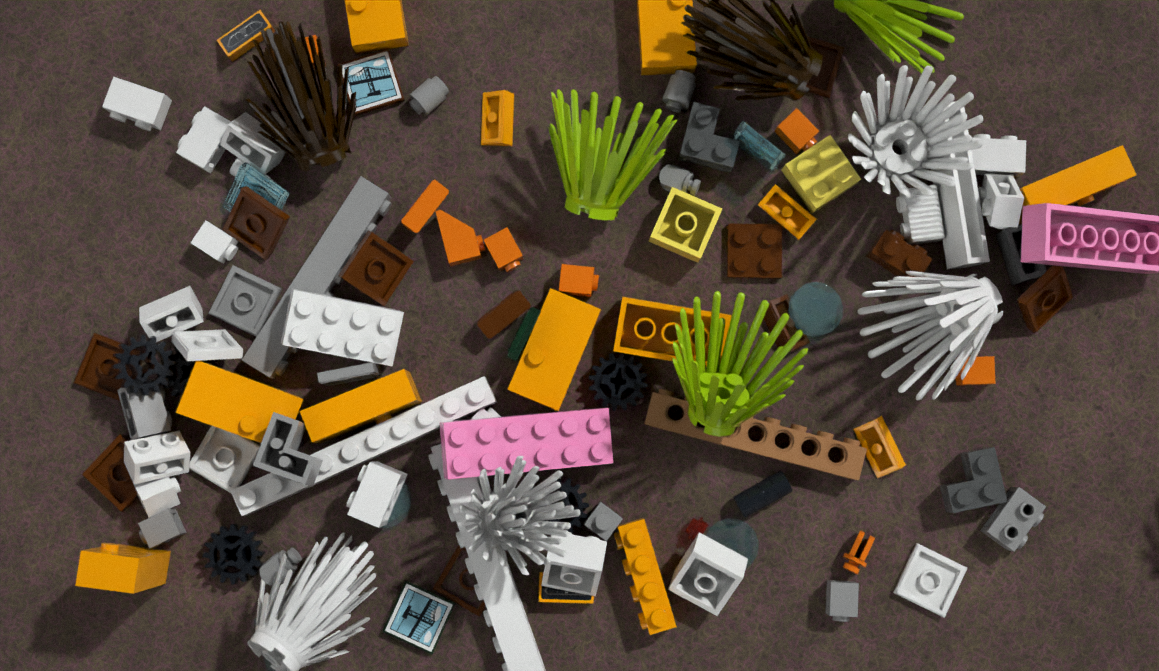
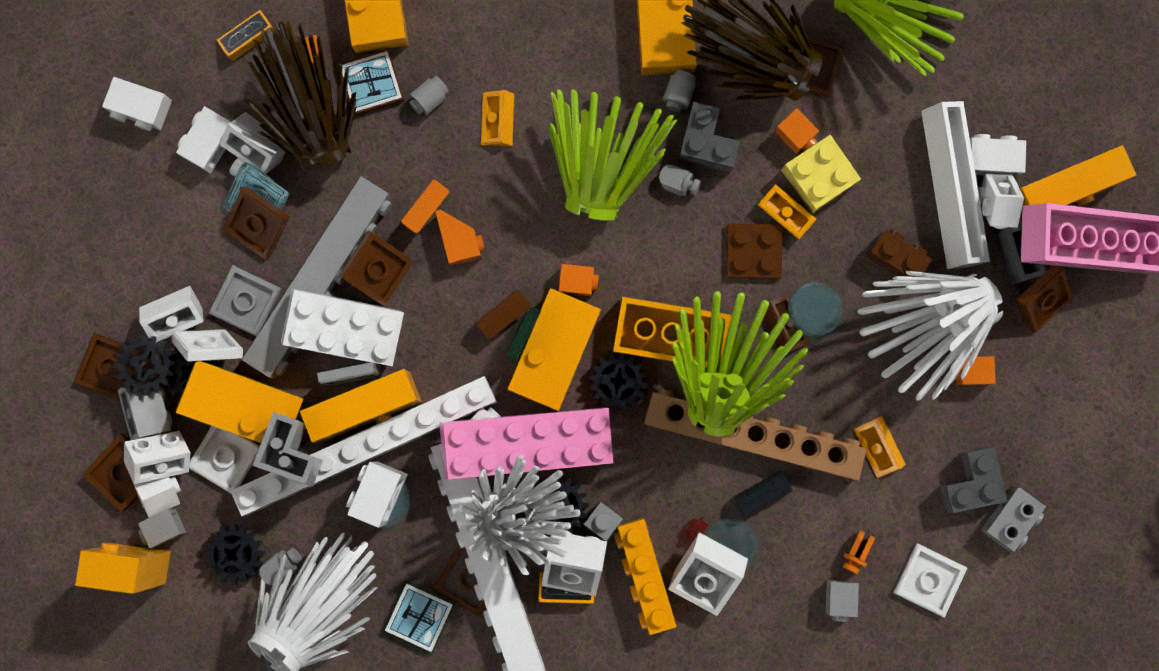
white brick [191,221,239,264] -> none
orange brick [484,227,524,272] -> none
light yellow brick [649,187,722,263] -> none
clear light blue tile [732,121,786,172] -> none
white plant [848,65,984,198] -> none
white brick [896,185,945,245] -> none

